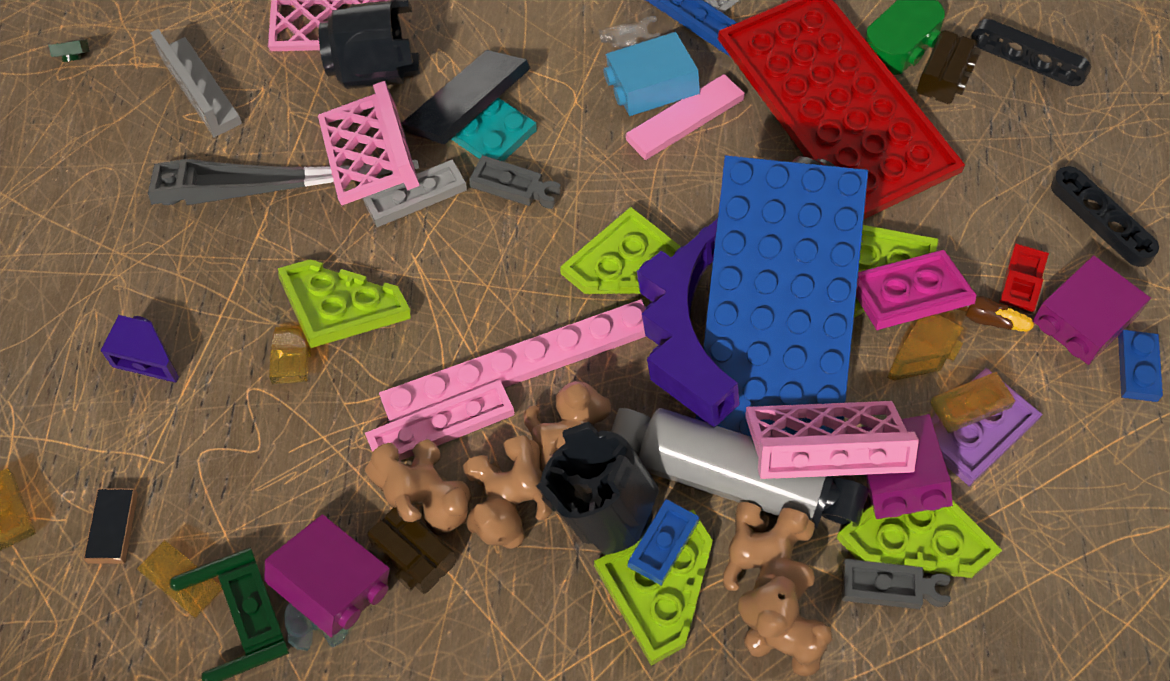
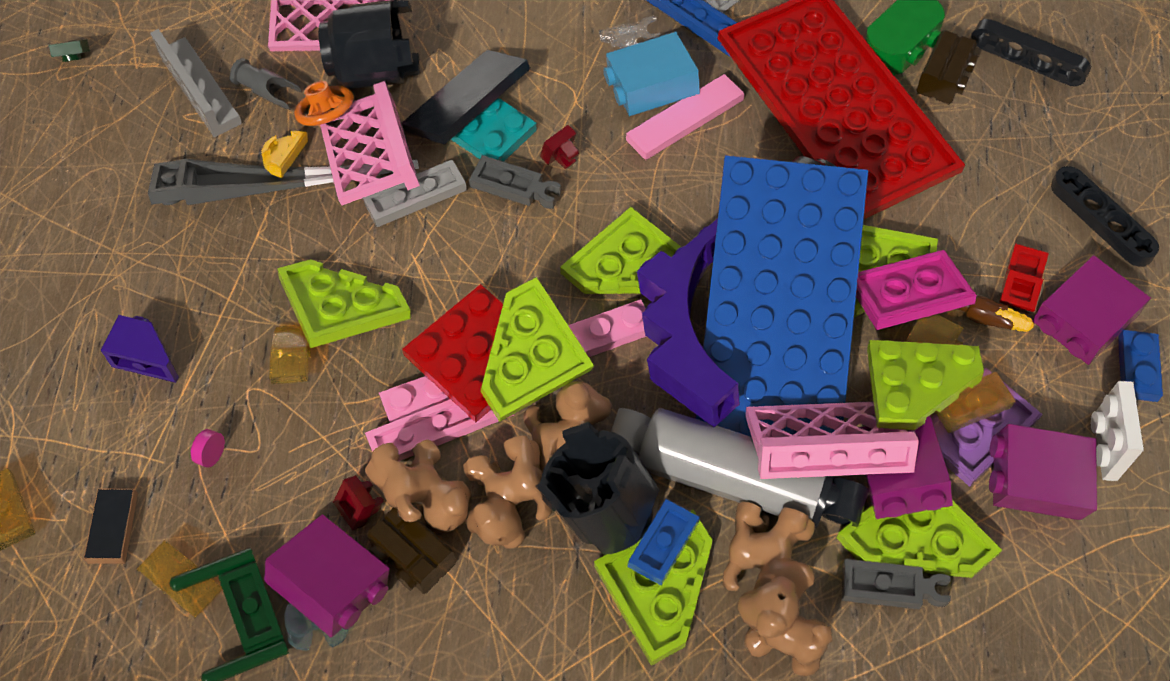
none -> dark pink tile [191,429,225,468]
none -> dark grey piece [230,58,302,110]
none -> yellow plate [261,131,308,178]
none -> orange piece [294,81,354,126]
none -> dark red tile [333,475,384,530]
none -> red plate [402,284,503,422]
none -> lime plate [480,277,594,422]
none -> dark red tile [540,125,579,169]
none -> lime plate [867,340,984,430]
none -> magenta brick [989,424,1097,520]
none -> white plate [1091,381,1144,481]

